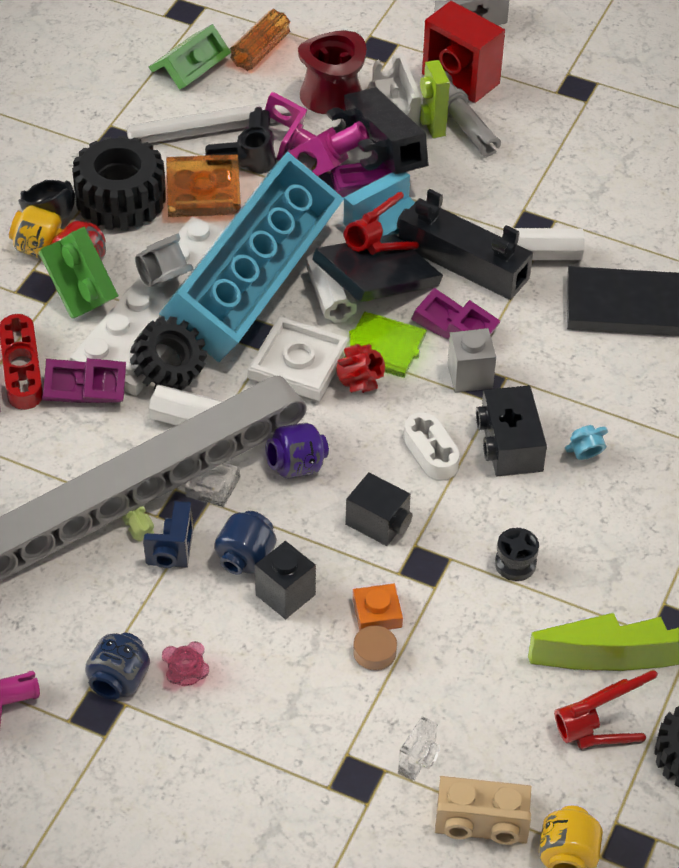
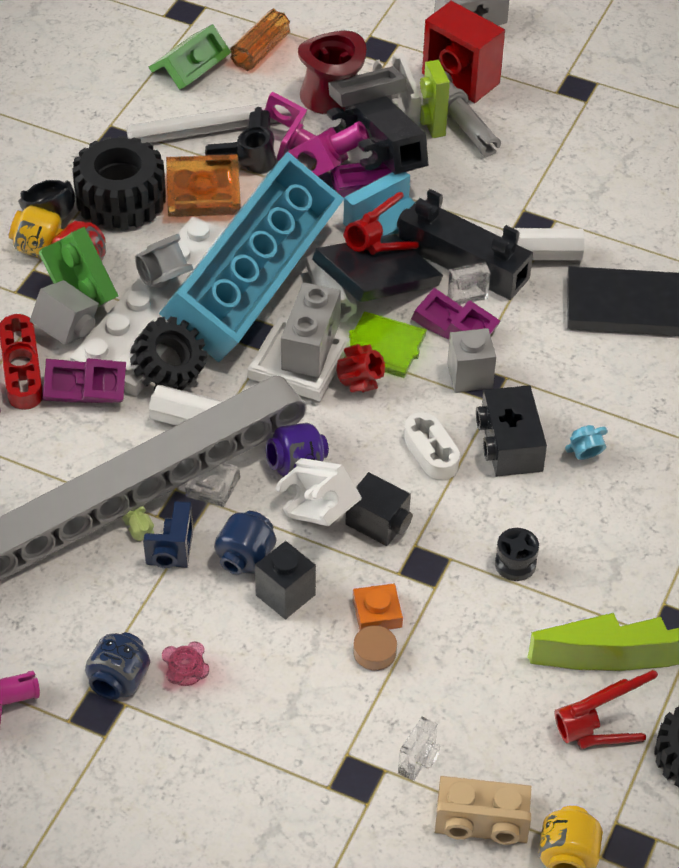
none -> light grey brick [30,280,99,345]
none -> white hinge [276,458,362,526]
none -> light grey brick [281,282,341,378]
none -> flat silver tile [328,66,407,107]
none -> clear plate [447,262,490,305]

